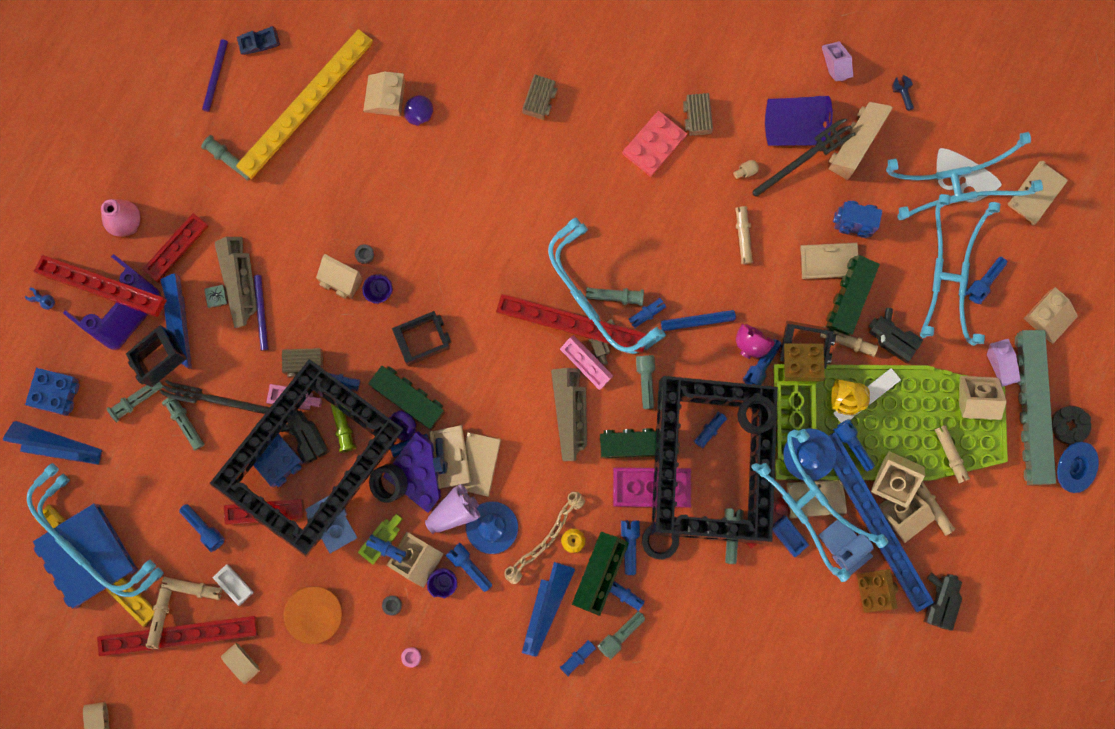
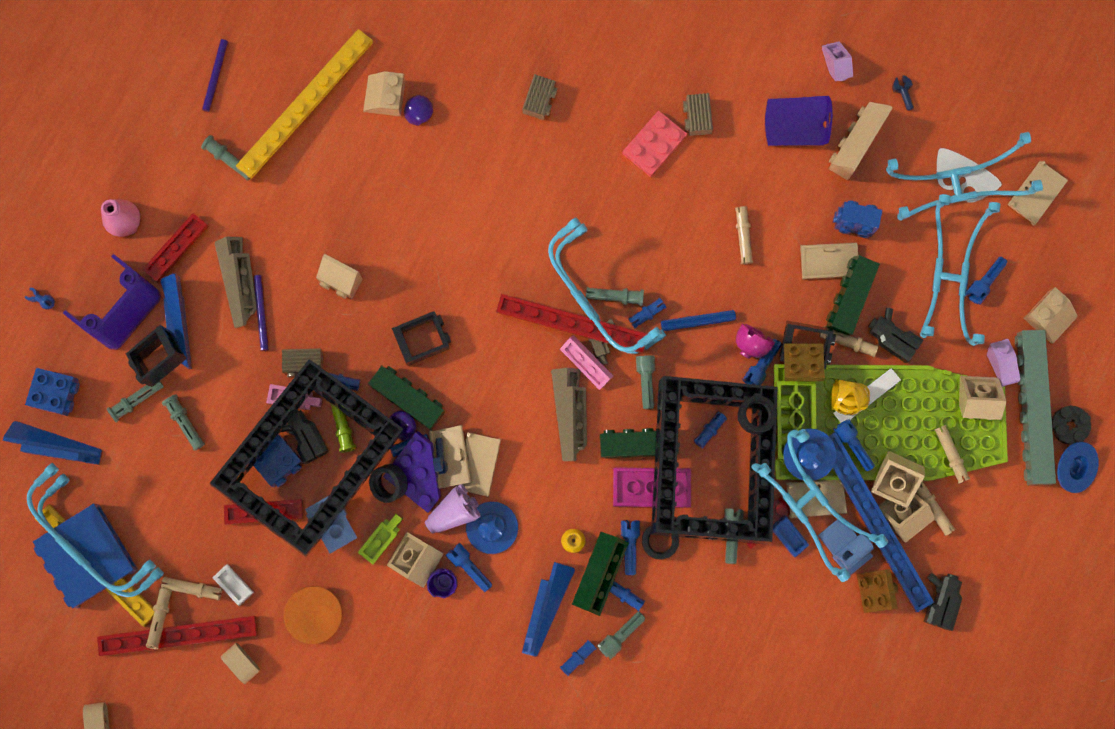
red plate [33,255,167,317] -> none
pearl dark grey piece [160,380,270,414] -> none
blue piece [179,504,225,552] -> none
sand green tile [204,285,228,308] -> none
dark blue slope [237,26,280,55] -> none
dark grey tile [355,244,374,264] -> none
dark purple hair [362,274,393,304] -> none
blue pin [366,534,407,563] -> none
dark grey tile [382,596,402,615] -> none
bright pink tile [401,647,421,667] -> none
tan piece [504,492,585,584] -> none
tan cylinder [733,160,759,179] -> none
pearl dark grey piece [752,118,856,197] -> none

